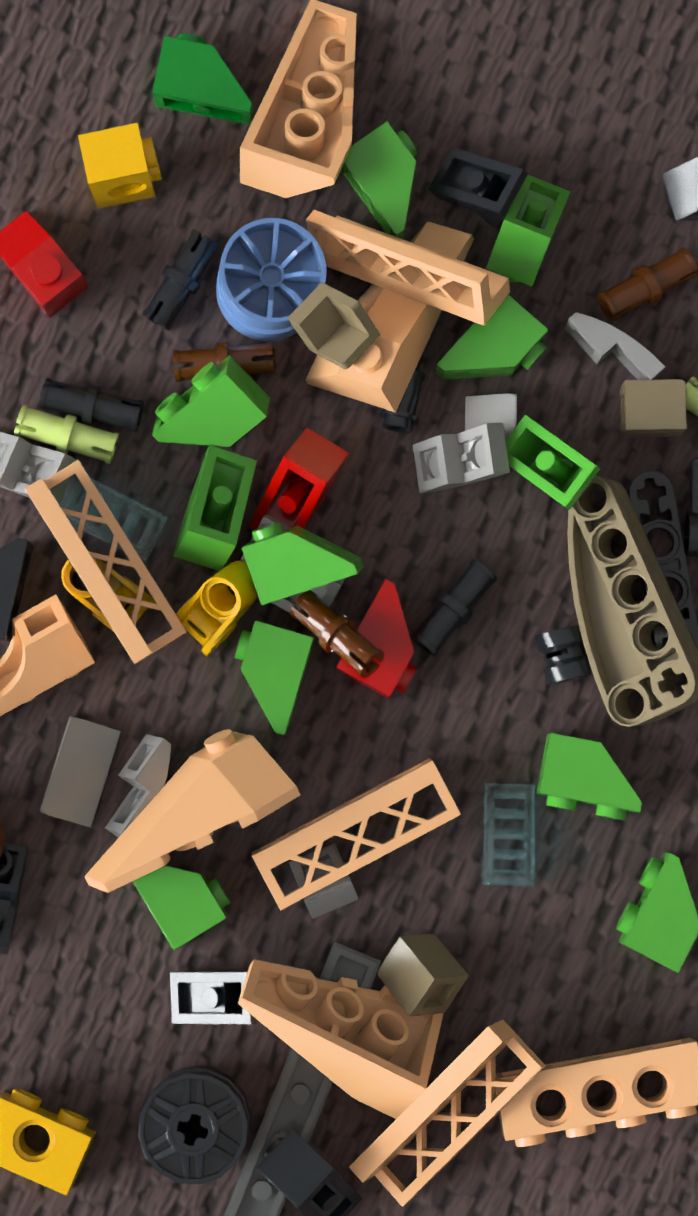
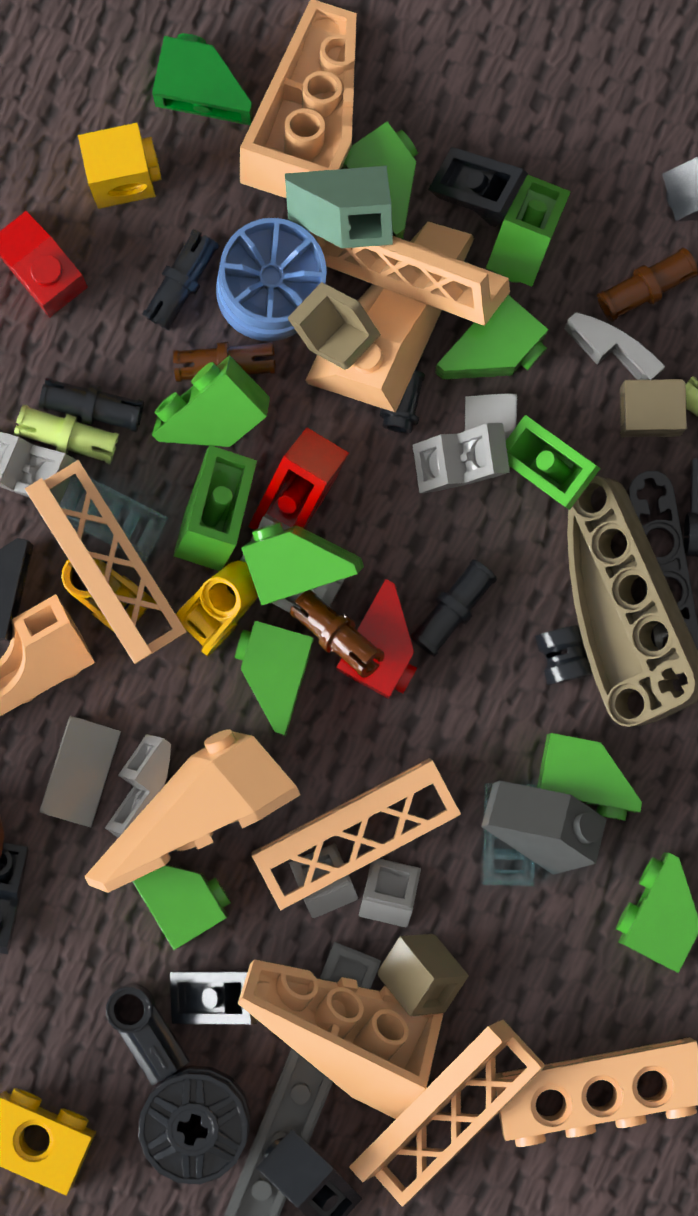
none -> black piece [106,983,190,1086]
none -> sand green slope [285,166,393,248]
none -> light grey slope [359,858,421,928]
none -> dark grey slope [481,781,607,875]

